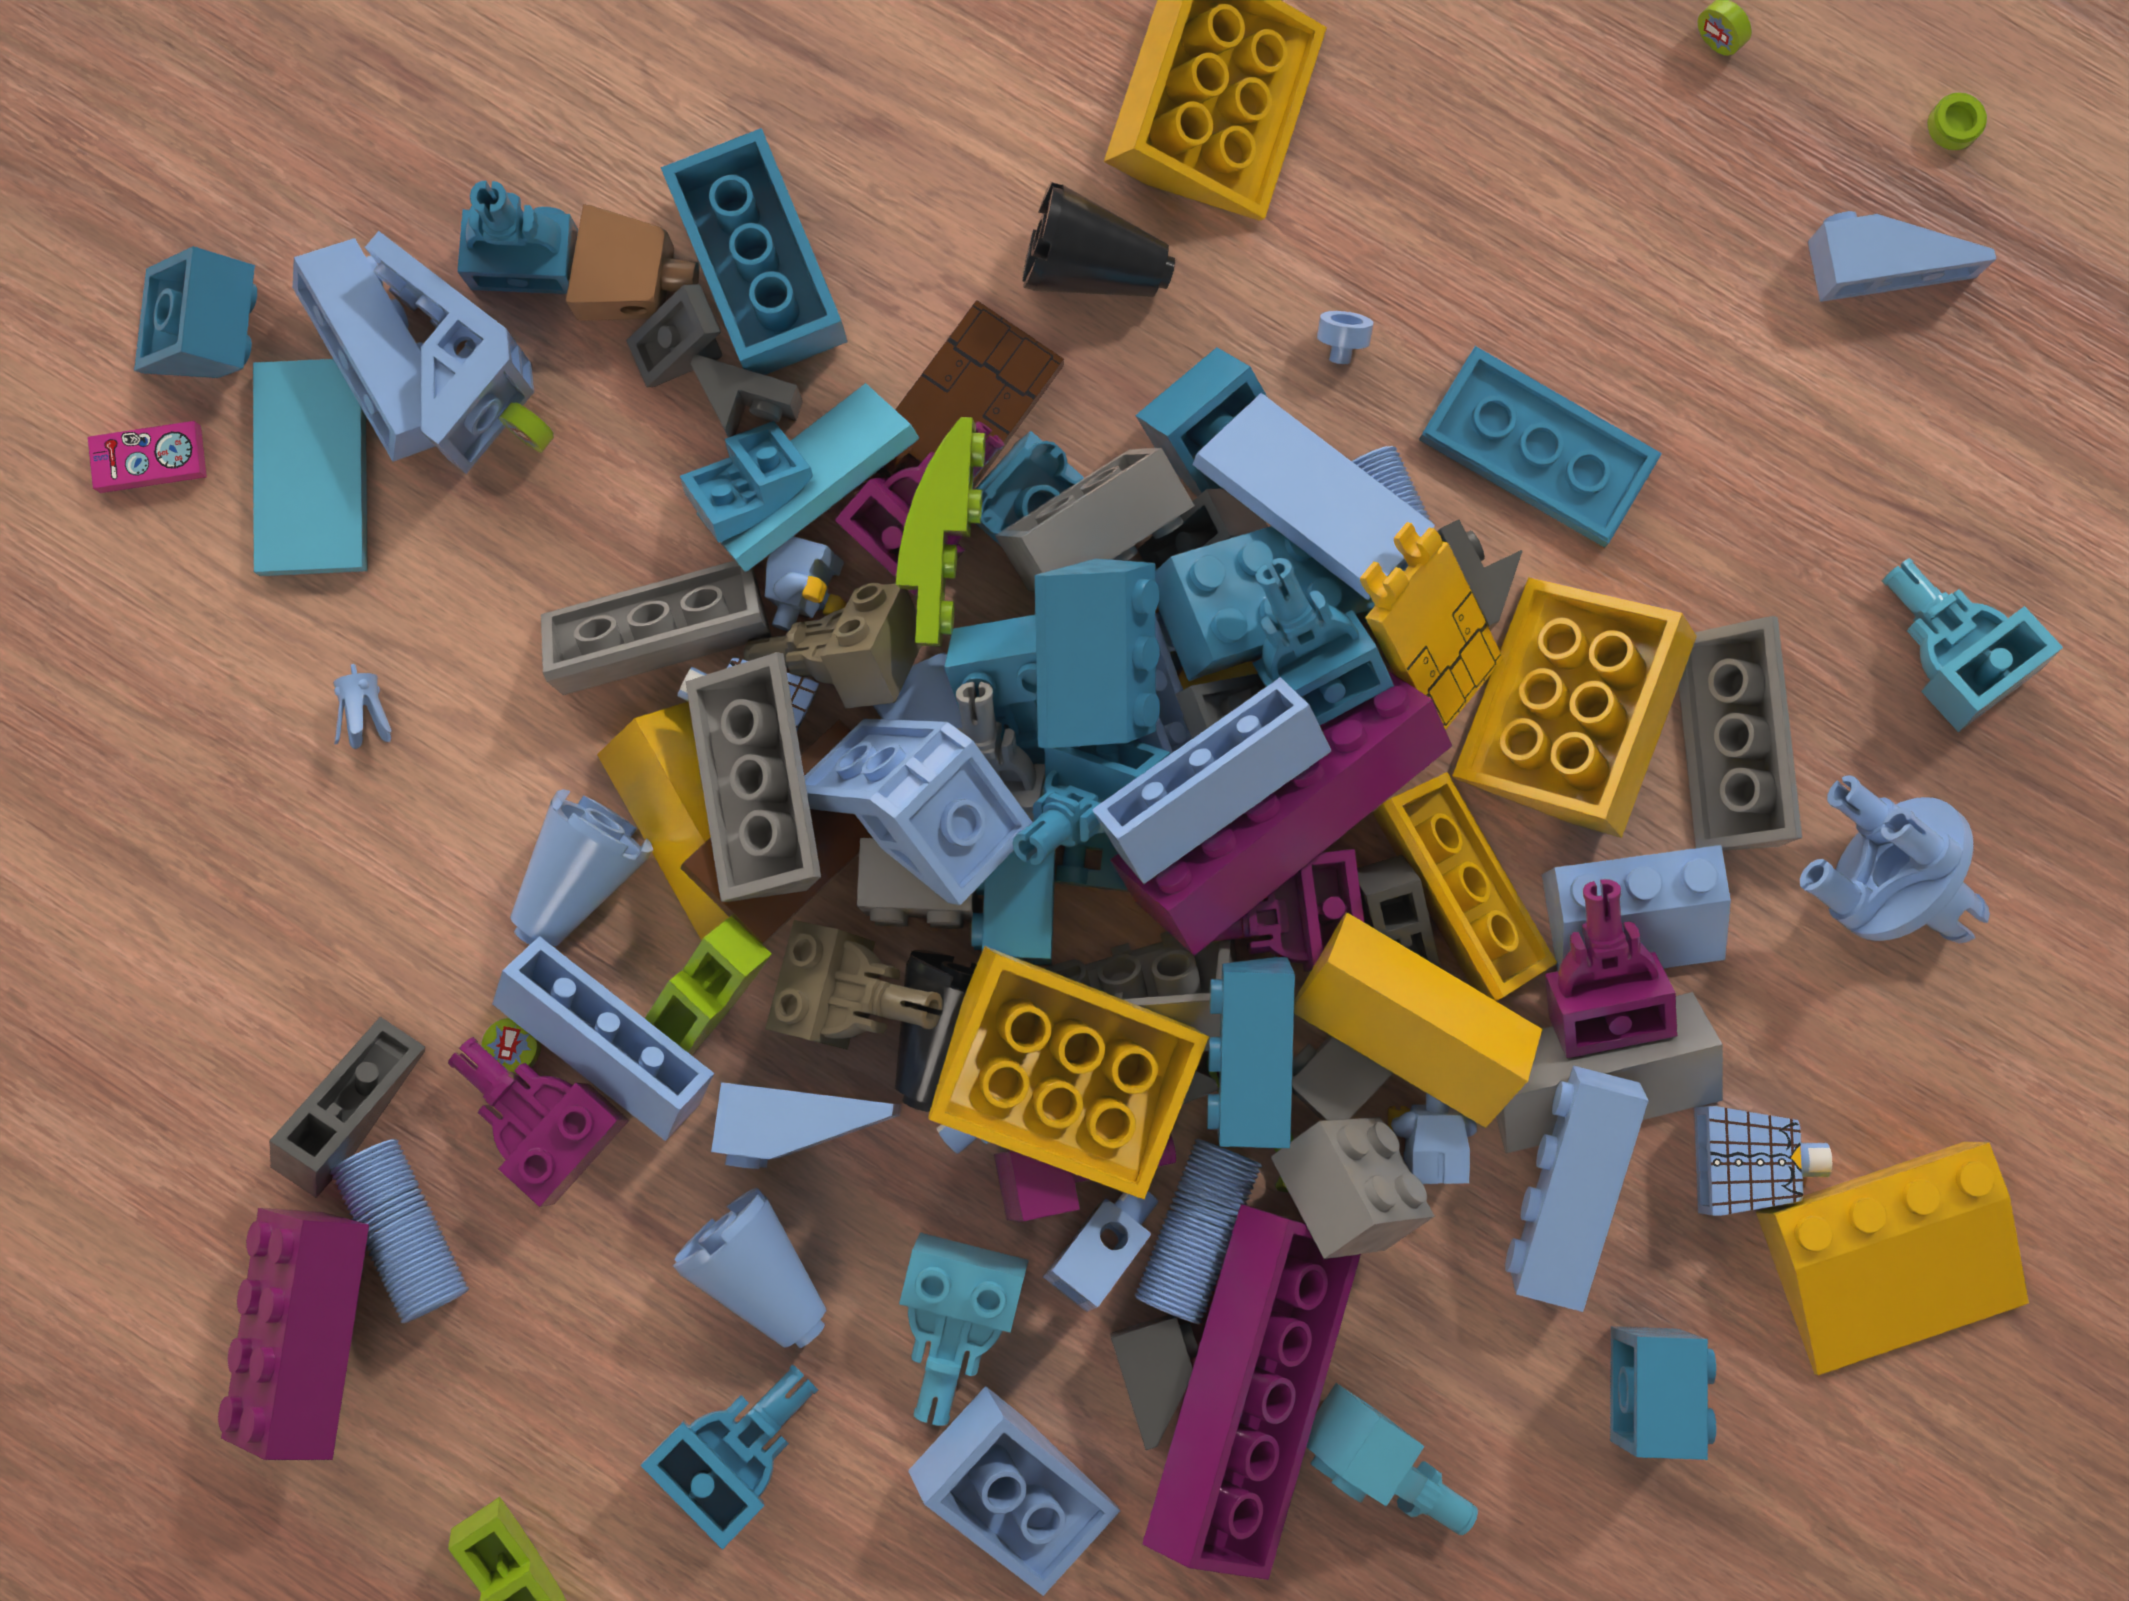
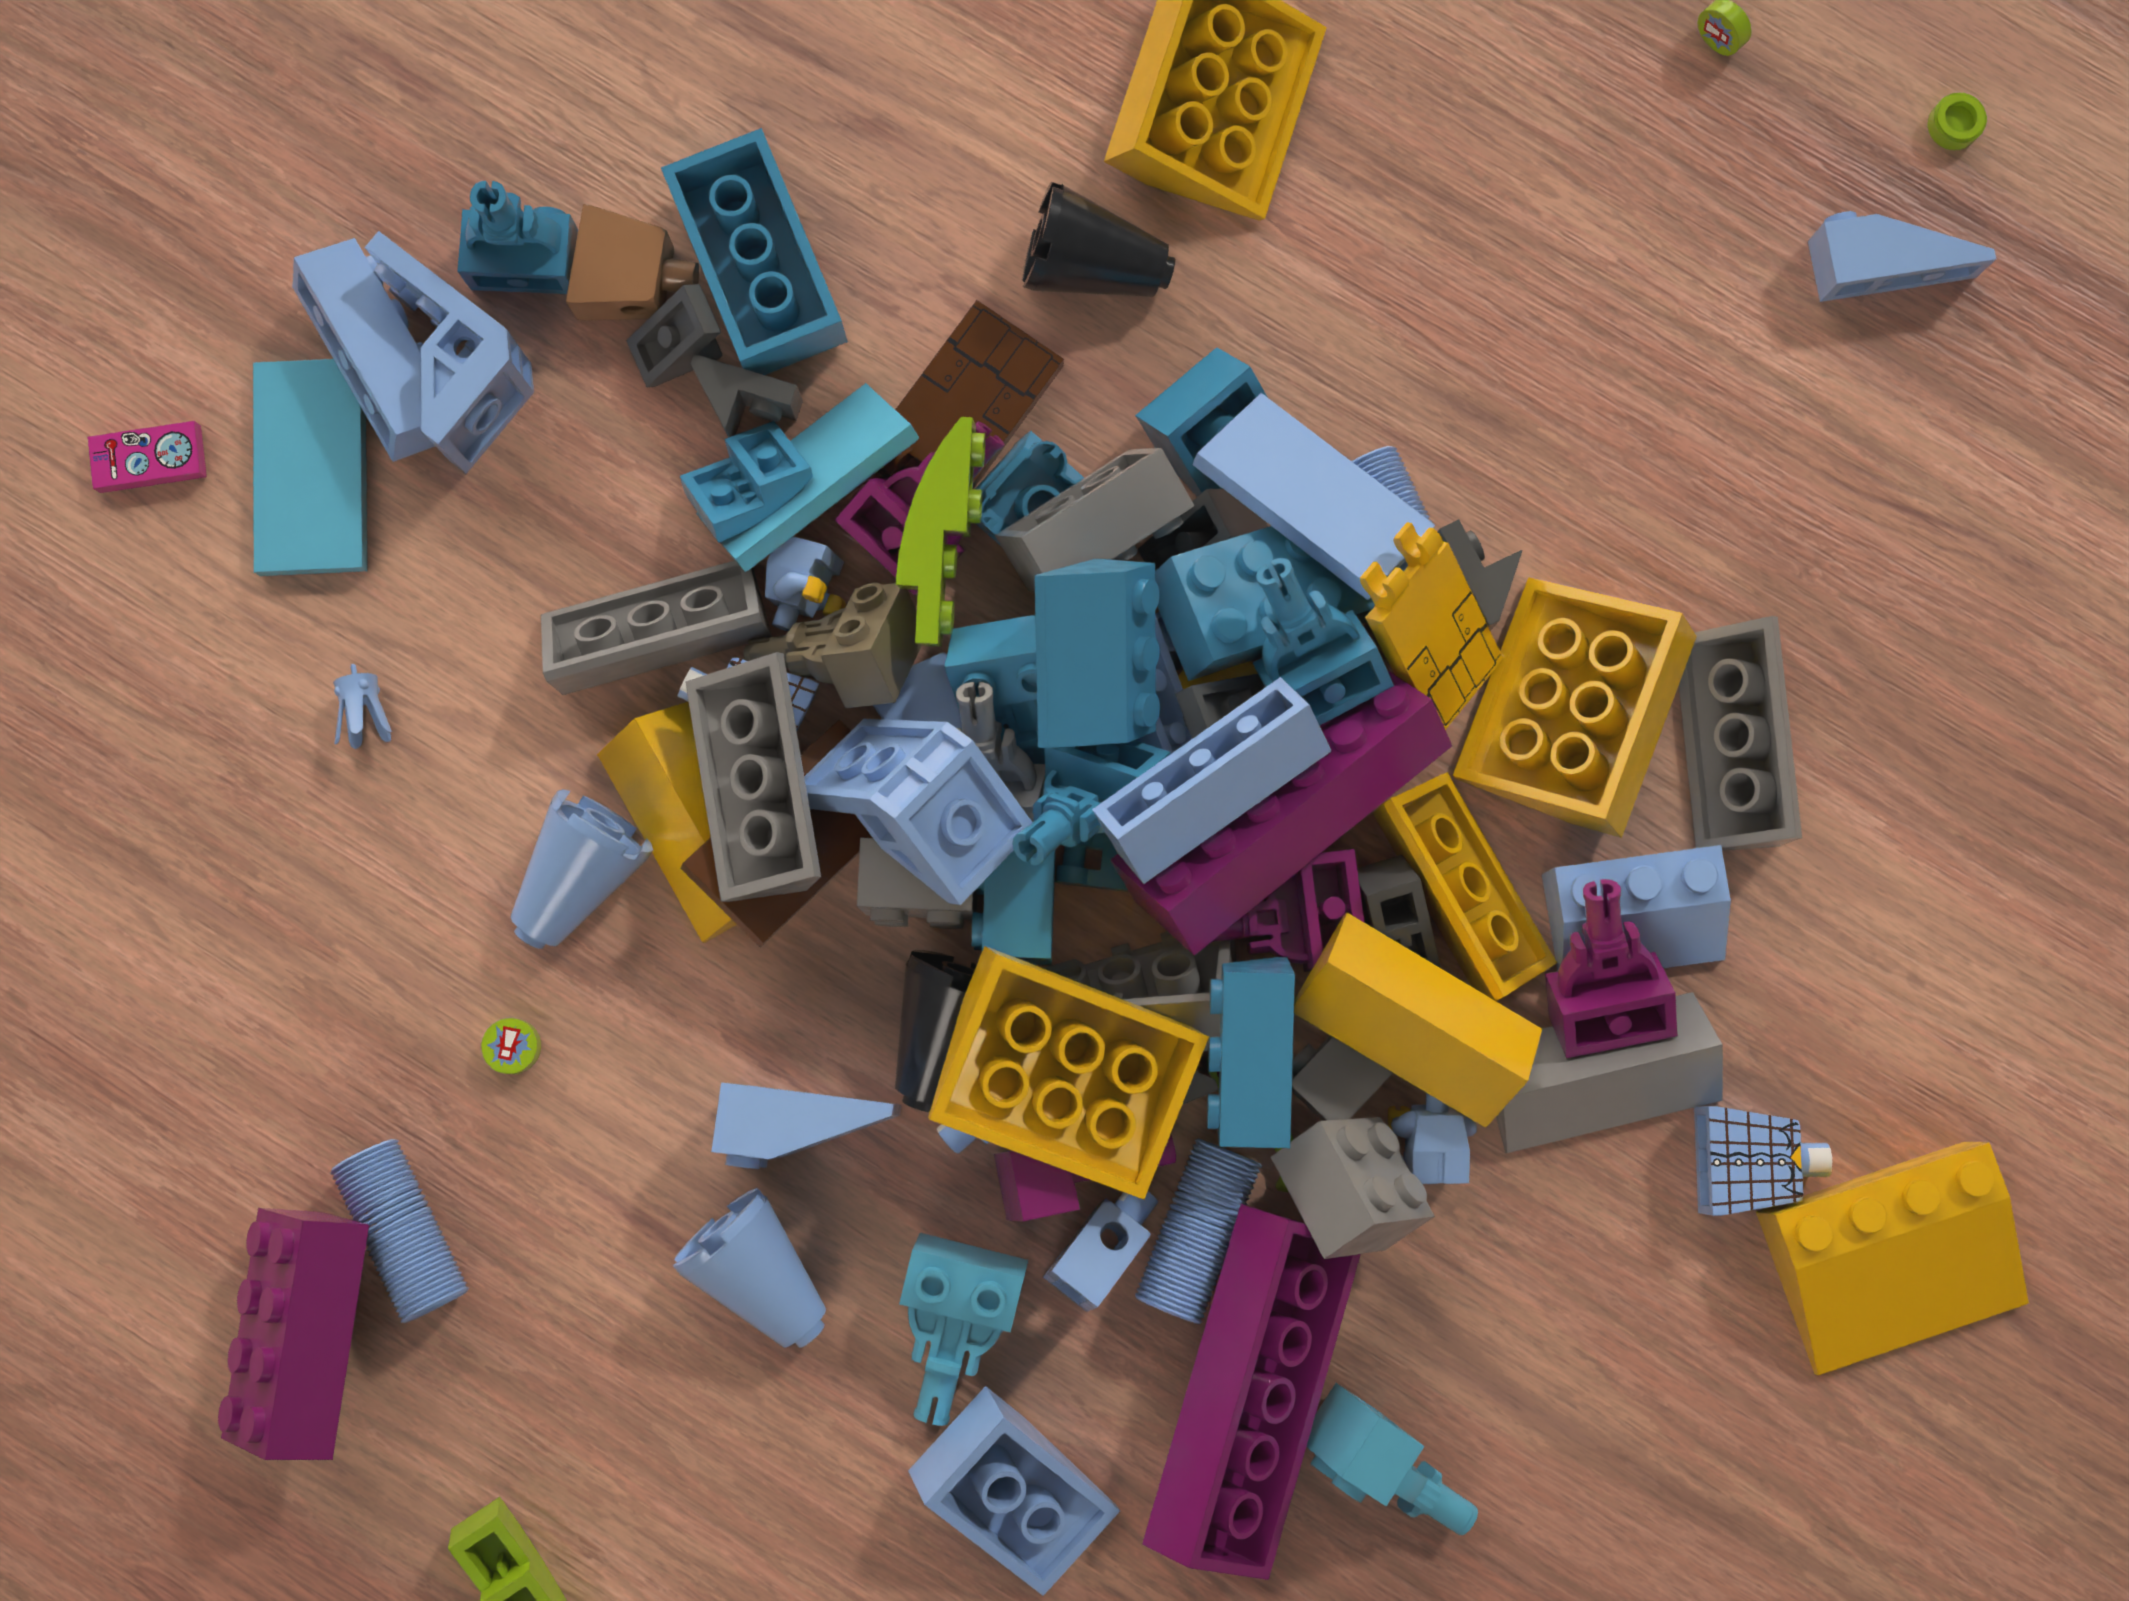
dark azure slope [134,246,257,378] -> none
dark grey slope [269,1017,425,1198] -> none
magenta brick [448,1037,629,1207] -> none
light blue brick [492,936,714,1141] -> none
lime tile [499,402,554,453] -> none
dark azure brick [640,1364,819,1550] -> none
lime slope [645,916,772,1055] -> none
dark tan brick [765,920,943,1050] -> none
dark grey slope [1110,1314,1198,1451] -> none
light blue tile [1317,311,1373,364] -> none
dark azure tile [1419,346,1662,548] -> none
light blue brick [1505,1066,1649,1312] -> none
dark azure brick [1610,1326,1716,1460] -> none
light blue piece [1799,775,1990,943] -> none
medium azure brick [1882,558,2063,732] -> none

